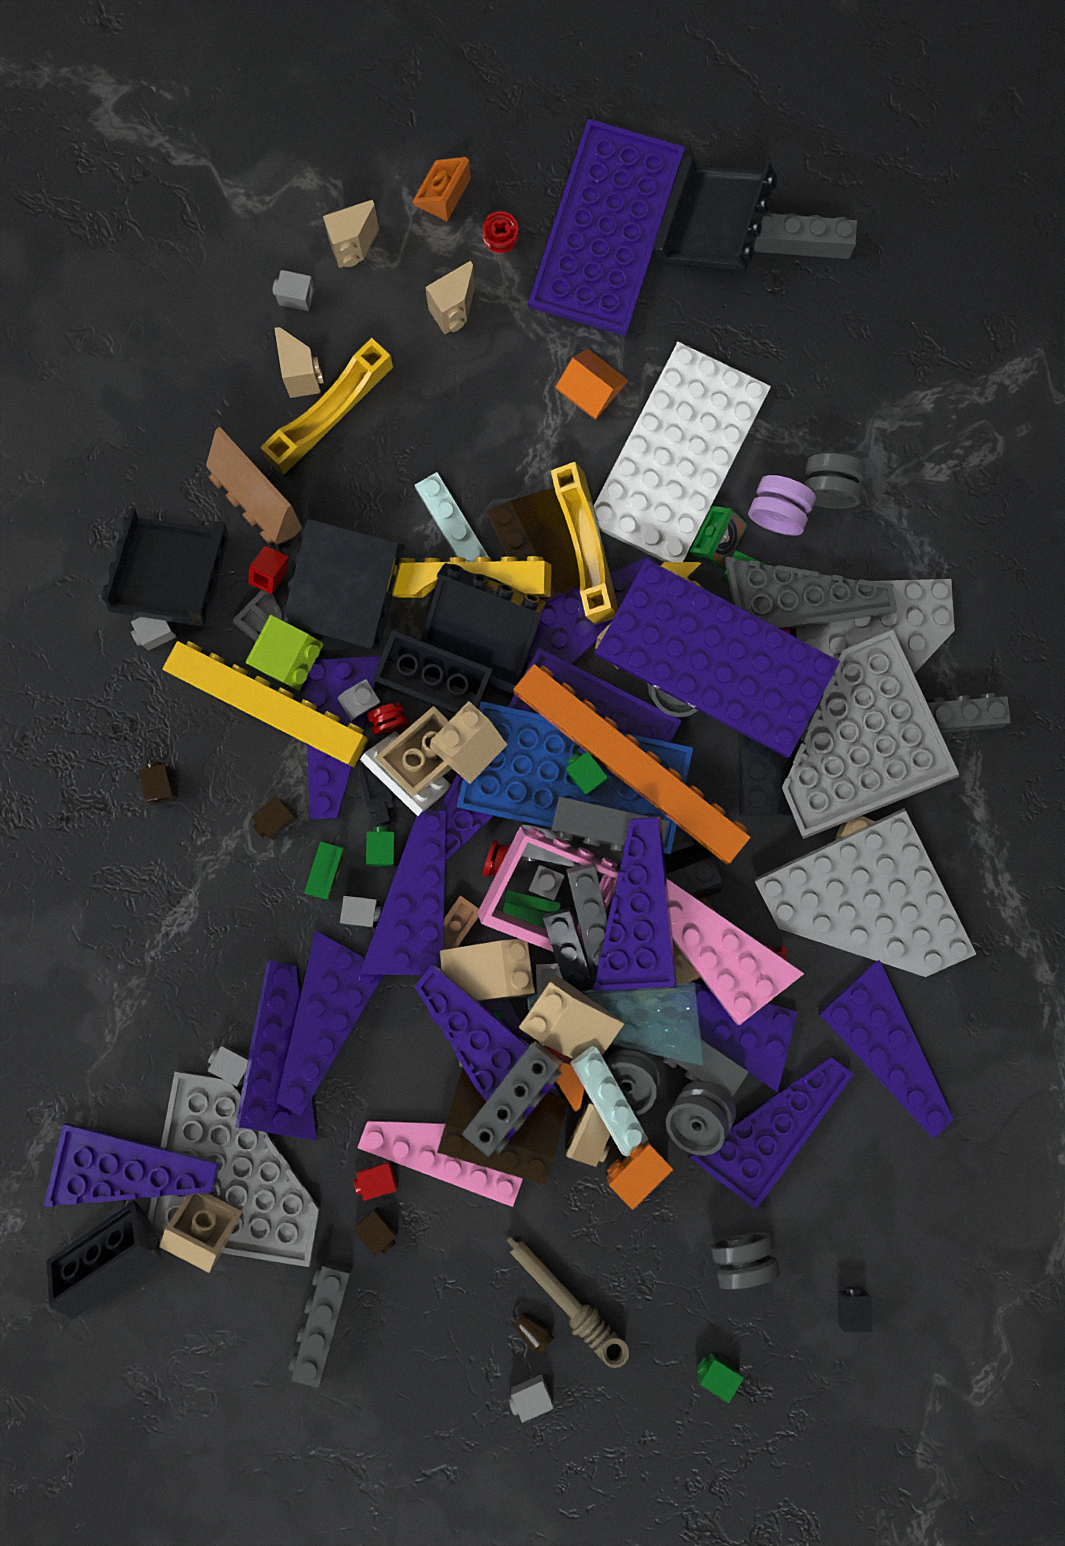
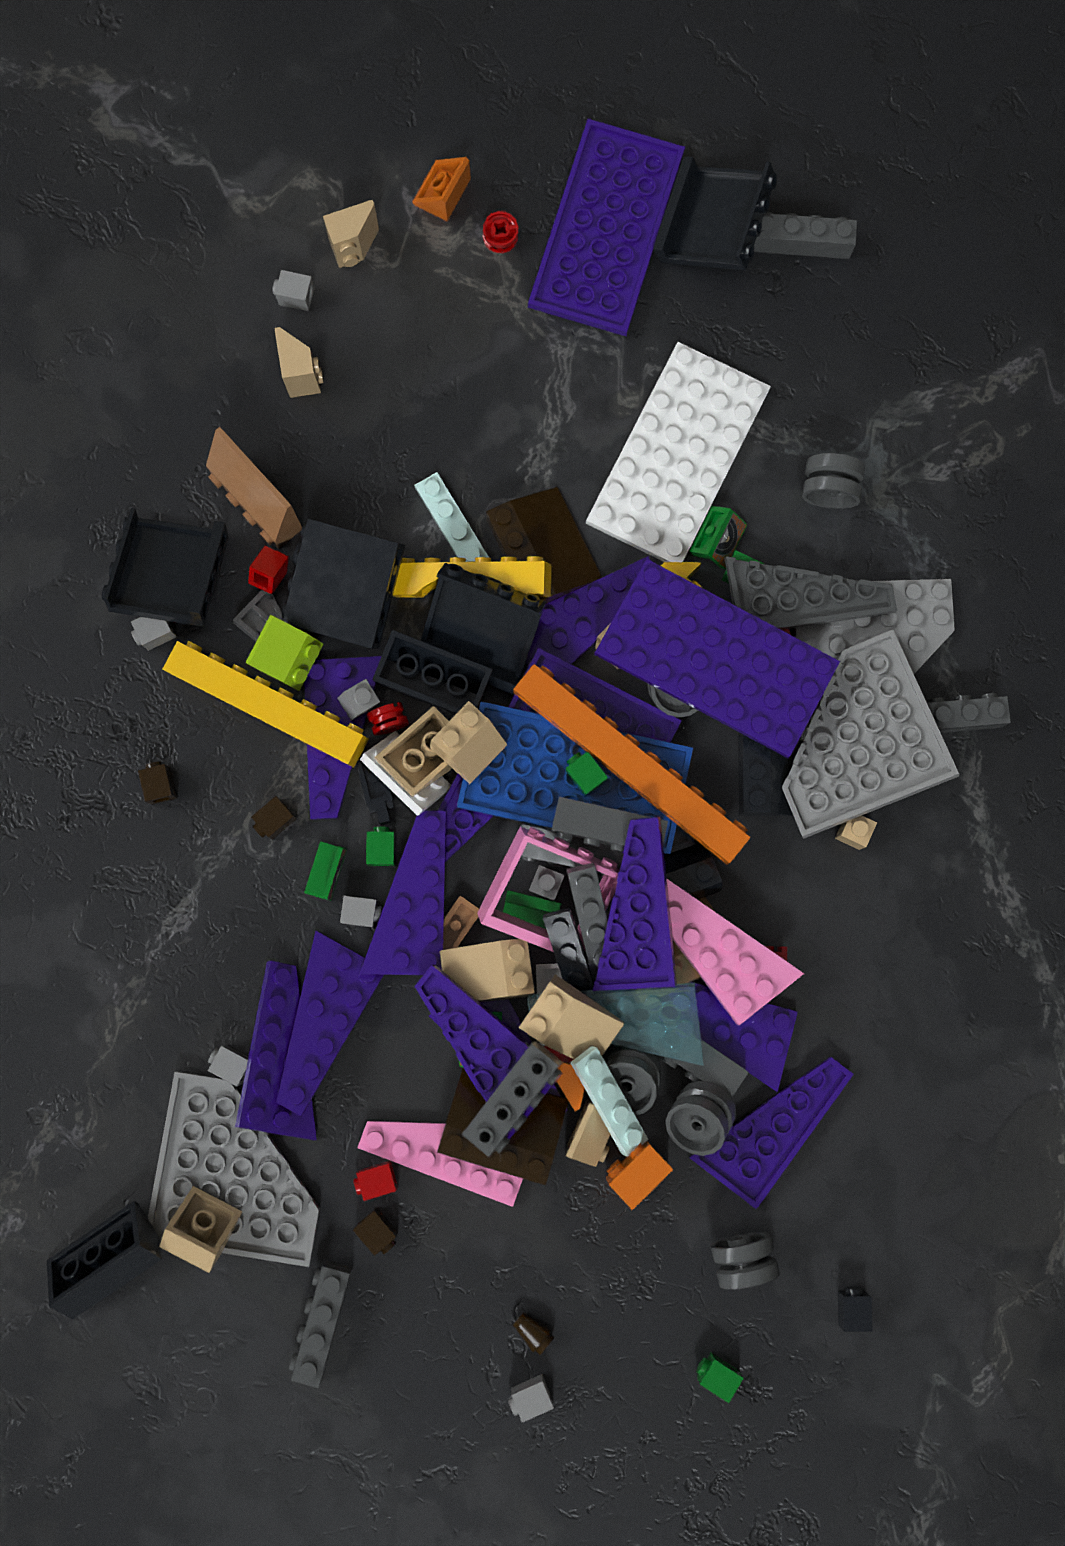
dark purple wing [44,1123,221,1207] -> none
yellow arch [260,338,393,475] -> none
tan slope [425,261,475,334] -> none
red wheel [482,840,511,877] -> none
dark tan piece [506,1237,629,1368] -> none
yellow arch [551,462,619,625] -> none
orange slope [555,349,628,420] -> none
lavender wheel [748,475,816,536] -> none
light grey plate [754,809,976,977] -> none
dark purple wing [818,960,954,1138] -> none

